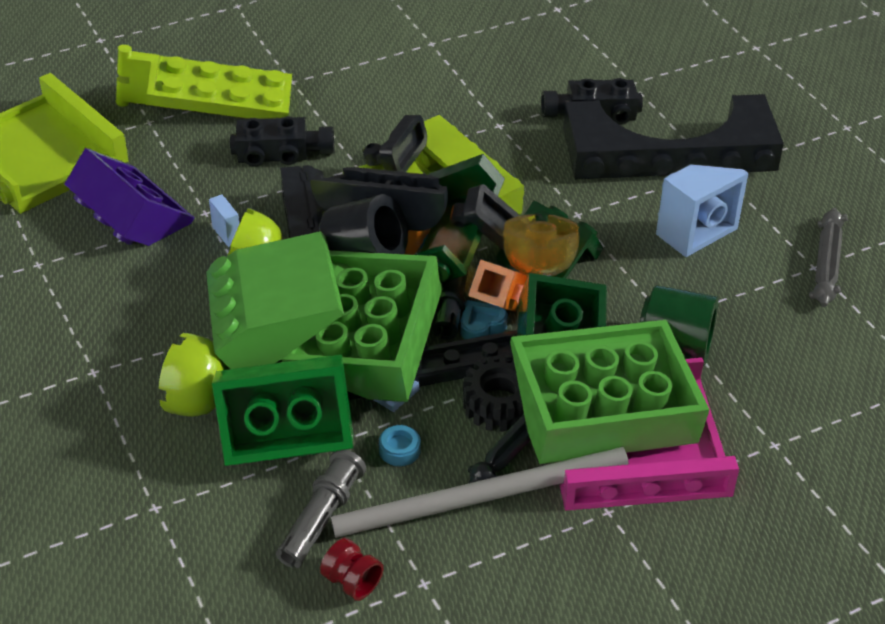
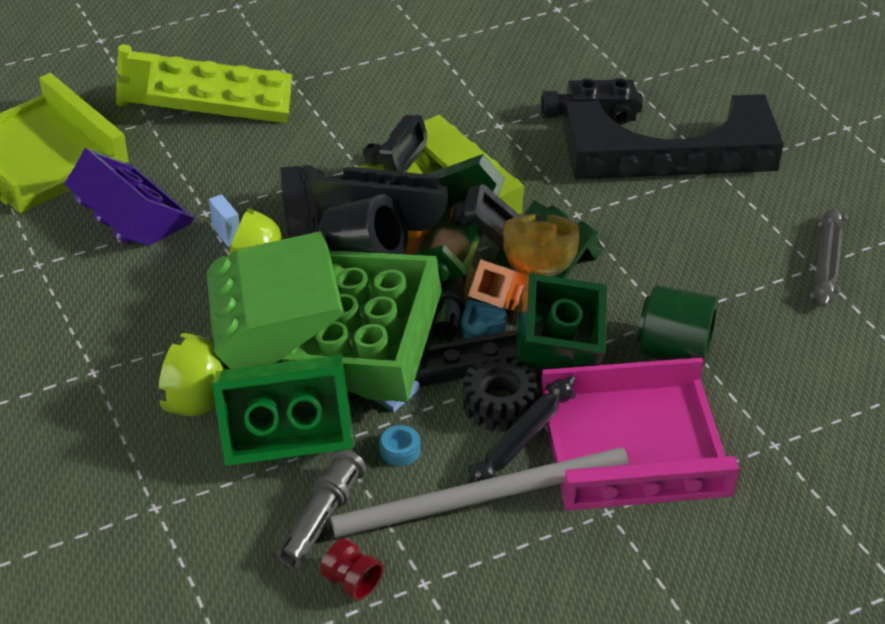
black brick [230,116,335,167] -> none
bright green slope [510,320,710,464] -> none
light blue slope [656,165,748,257] -> none

